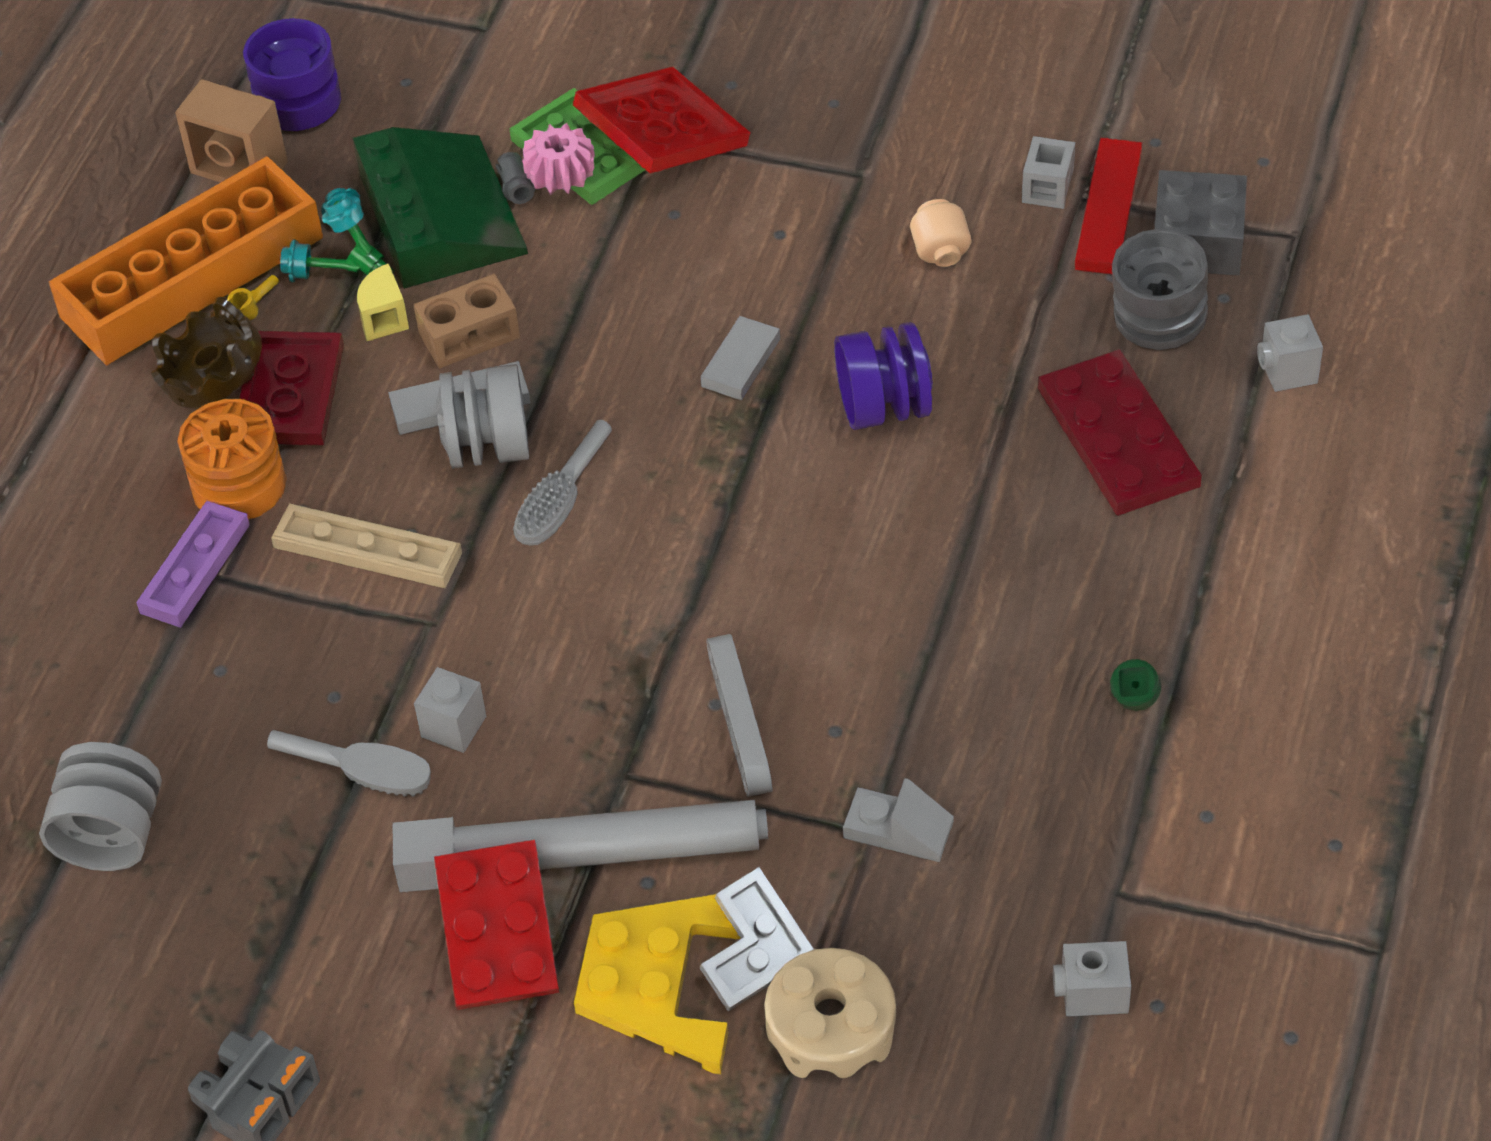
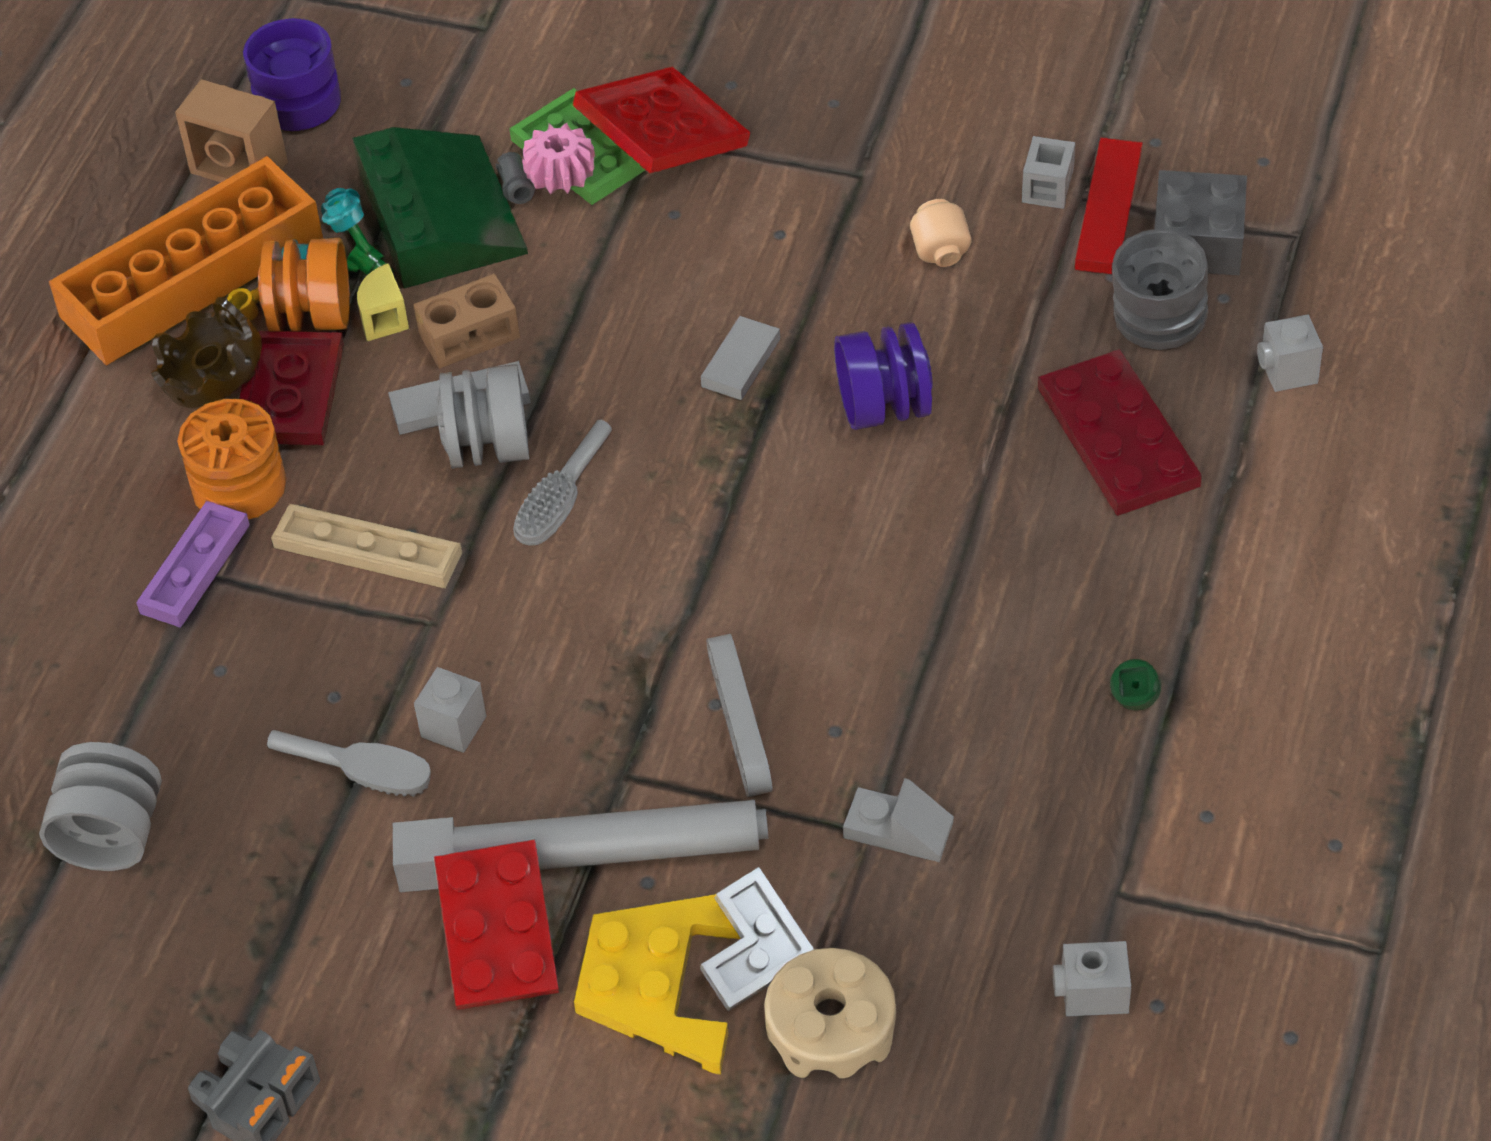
none -> orange wheel [258,238,350,332]

